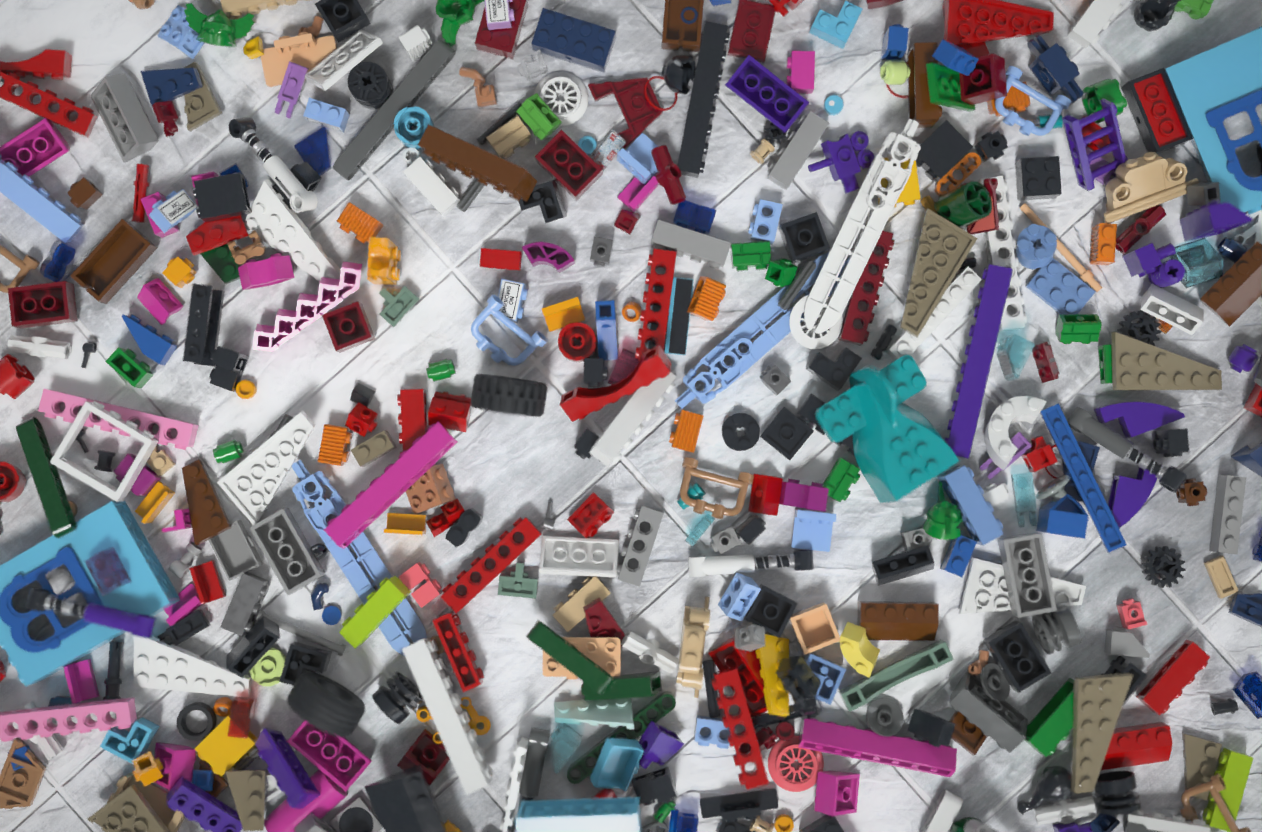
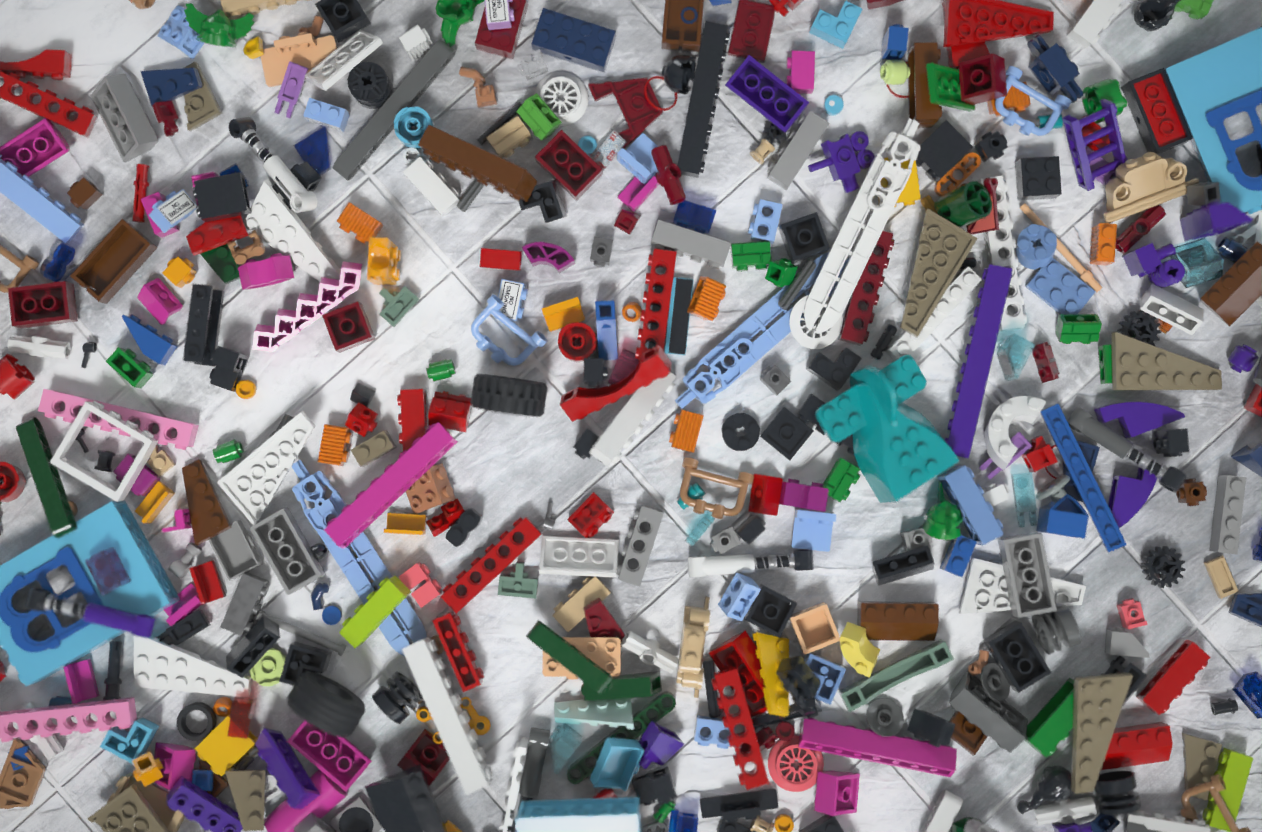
light grey brick [735,624,765,652] -> none
blue brick [932,39,979,76] -> none

